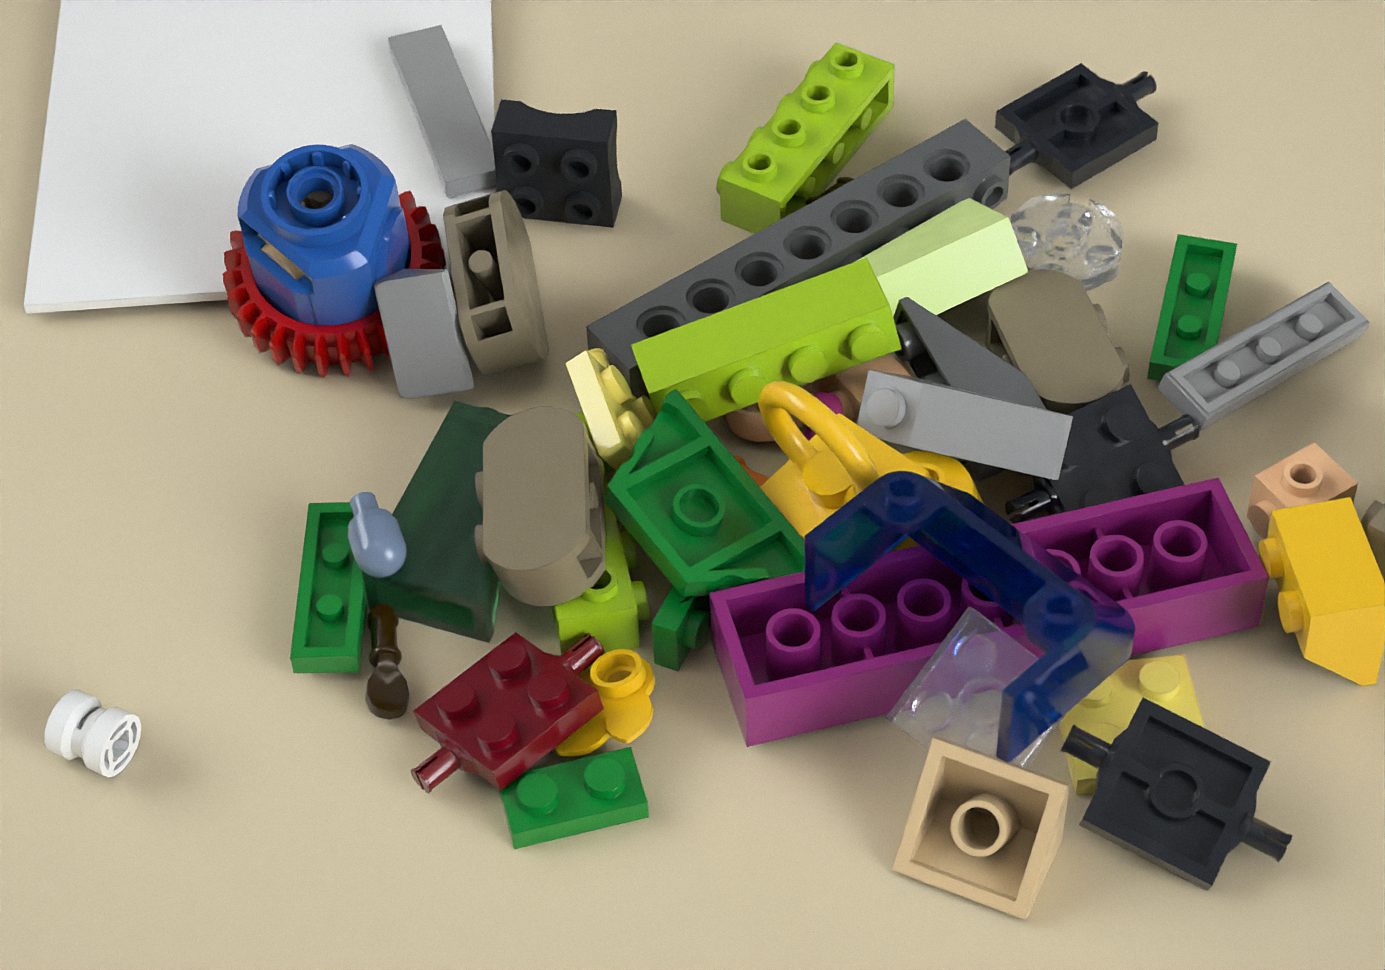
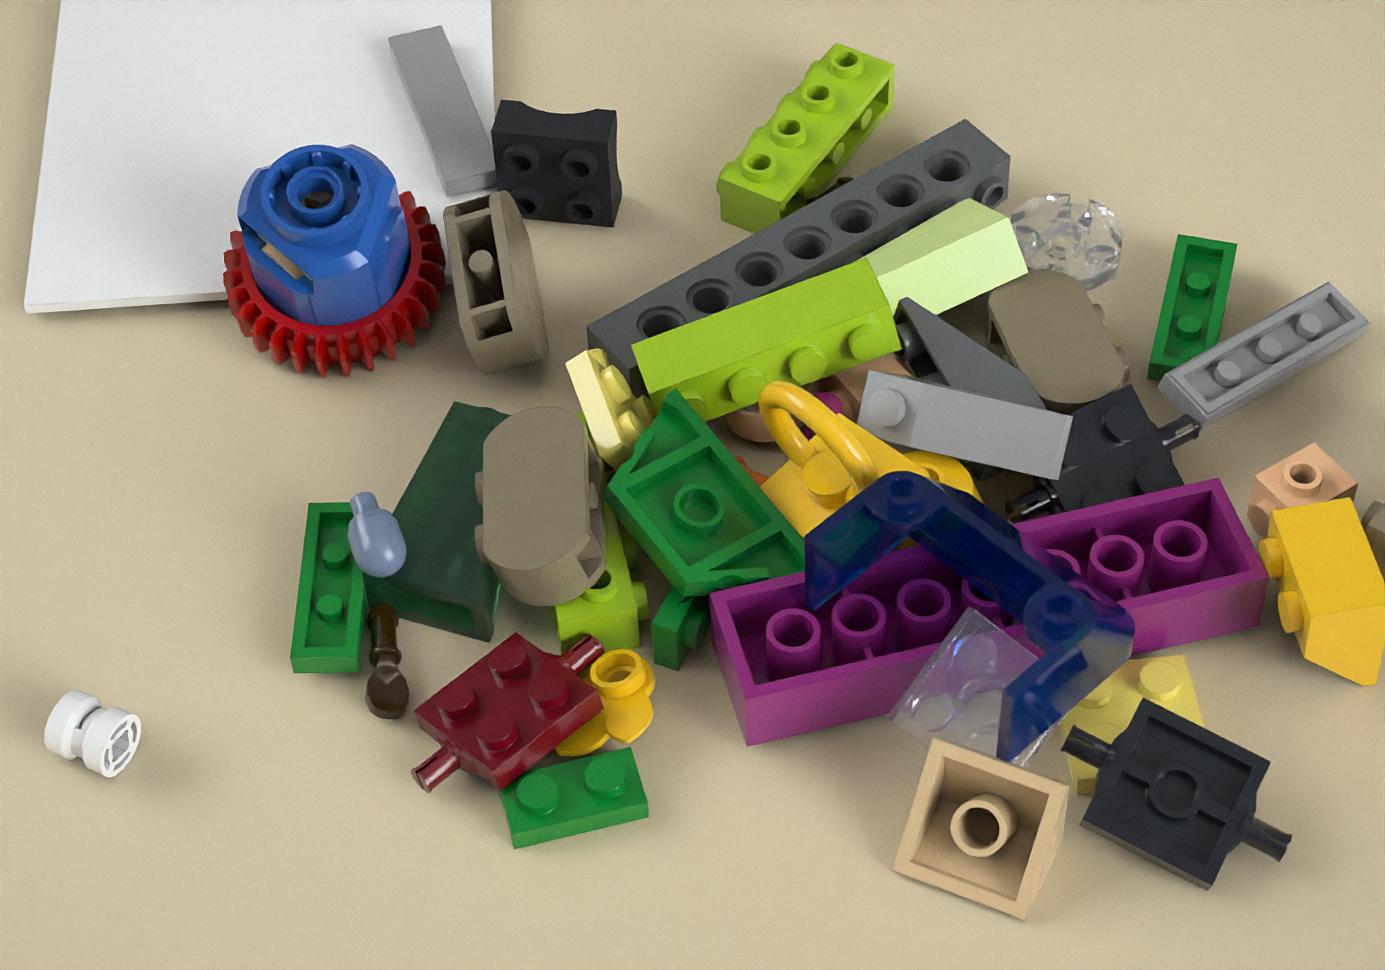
light grey slope [374,269,474,398] -> none
black plate [995,63,1159,189] -> none

